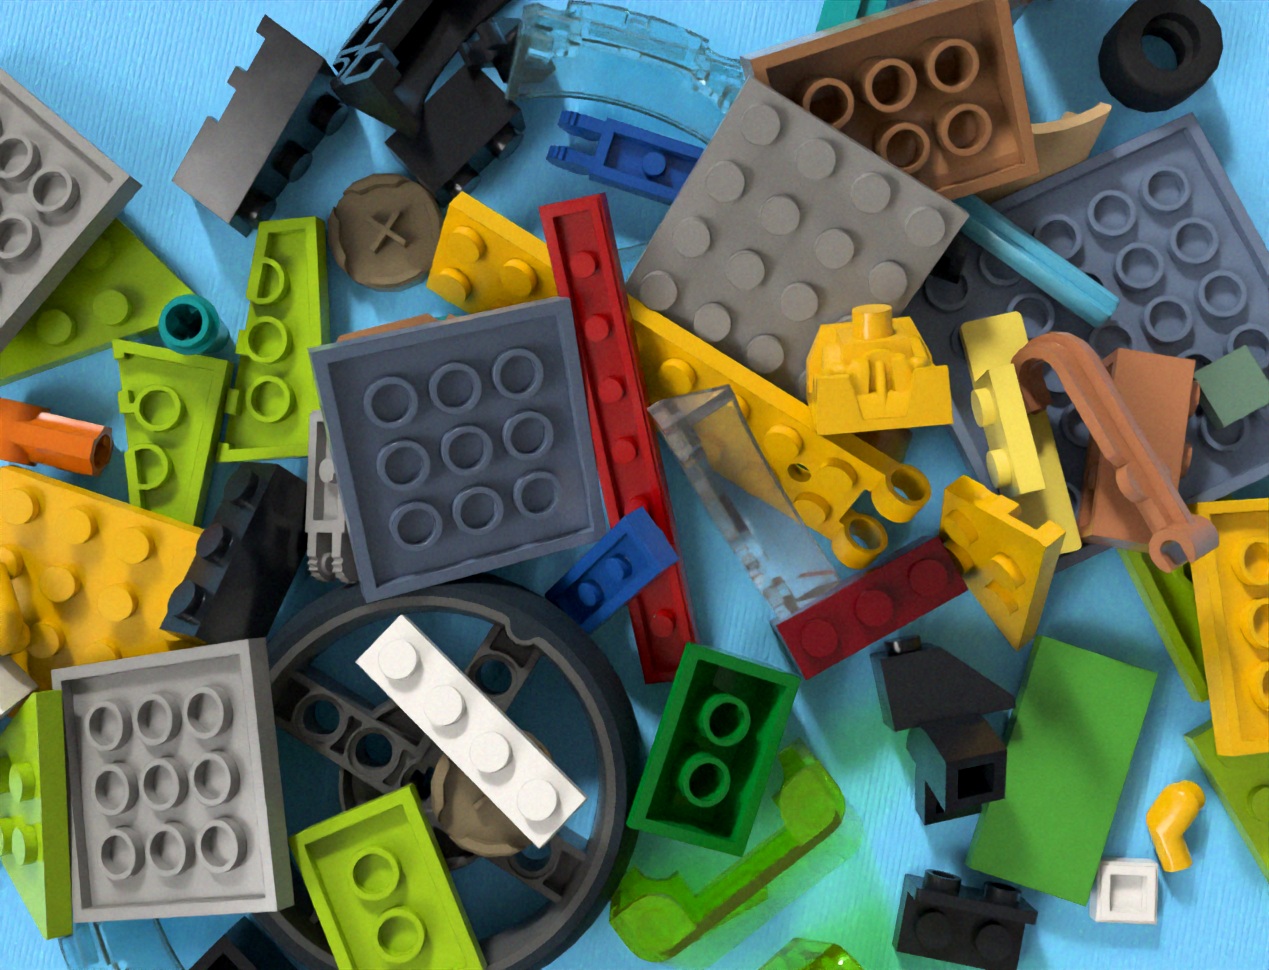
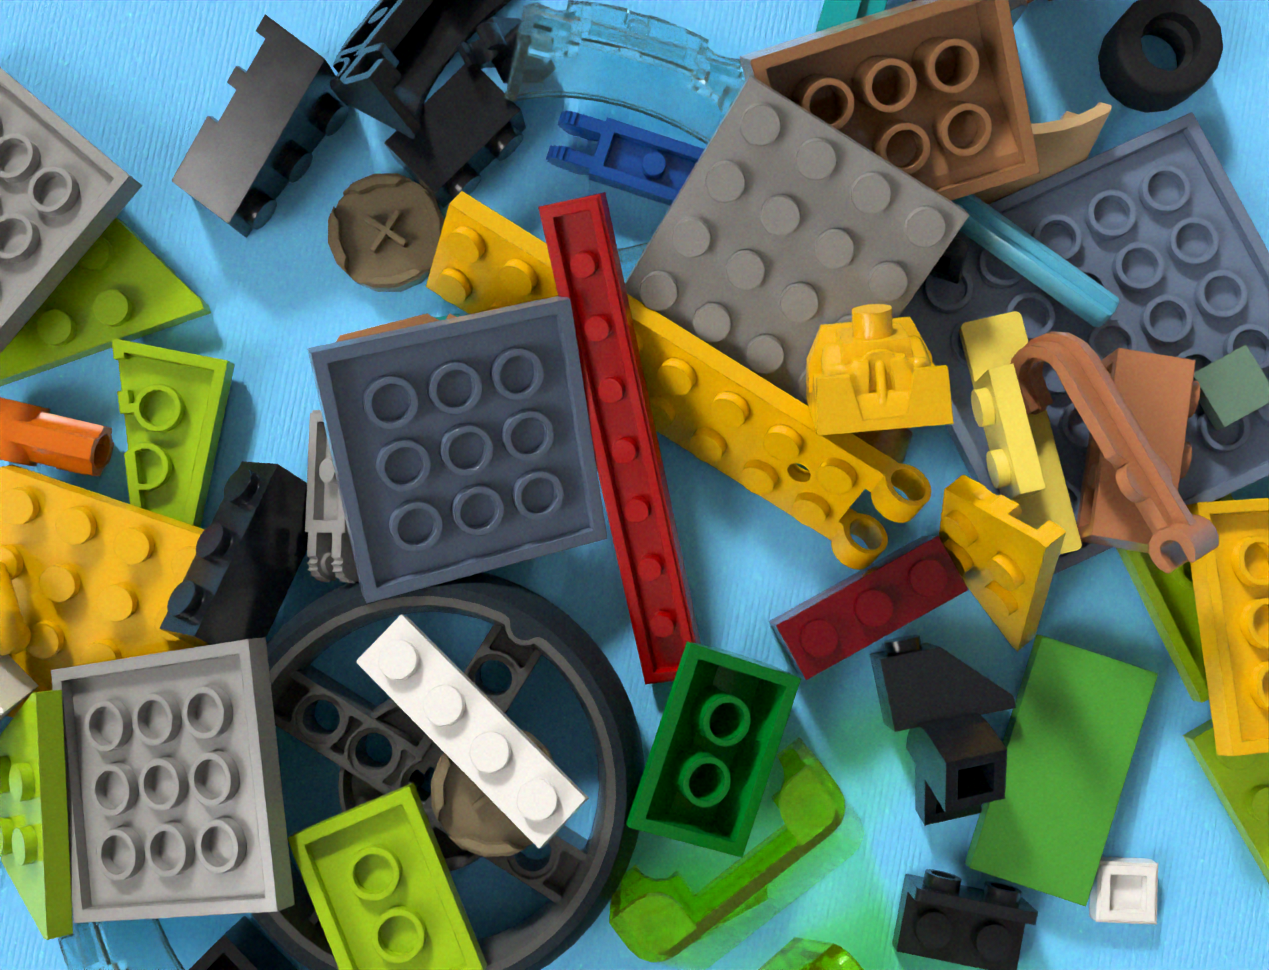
teal cone [159,294,229,355] -> none
lime wing [215,216,331,464] -> none
blue plate [544,506,680,636] -> none
clear windscreen [646,384,841,622] -> none
yellow arm [1146,780,1206,872] -> none

